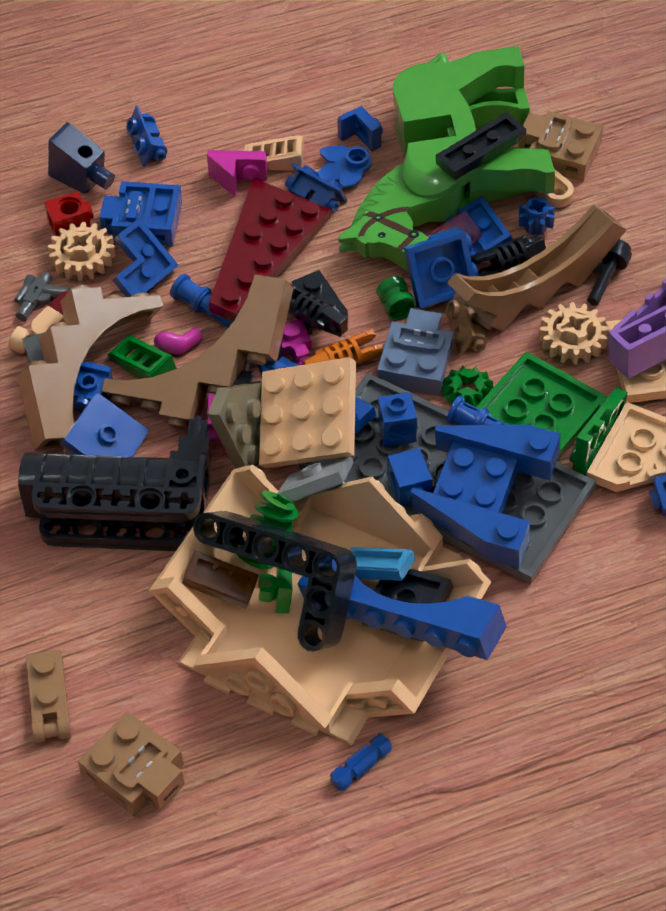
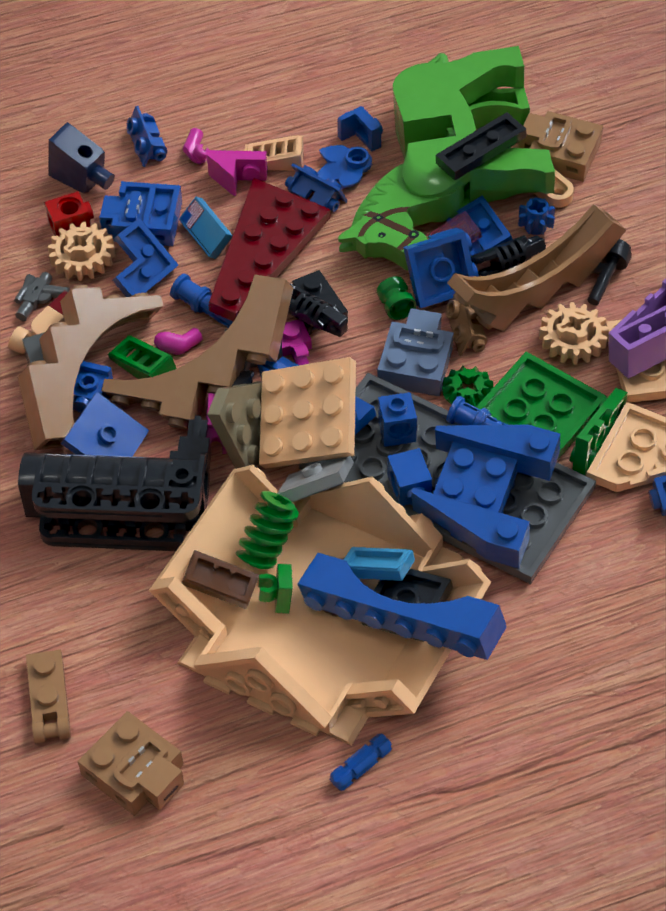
black beam [193,511,357,652] -> none
orange hinge [303,329,383,365] -> none
none -> dark azure tile [179,196,233,259]
none -> dark pink arm [183,128,209,164]

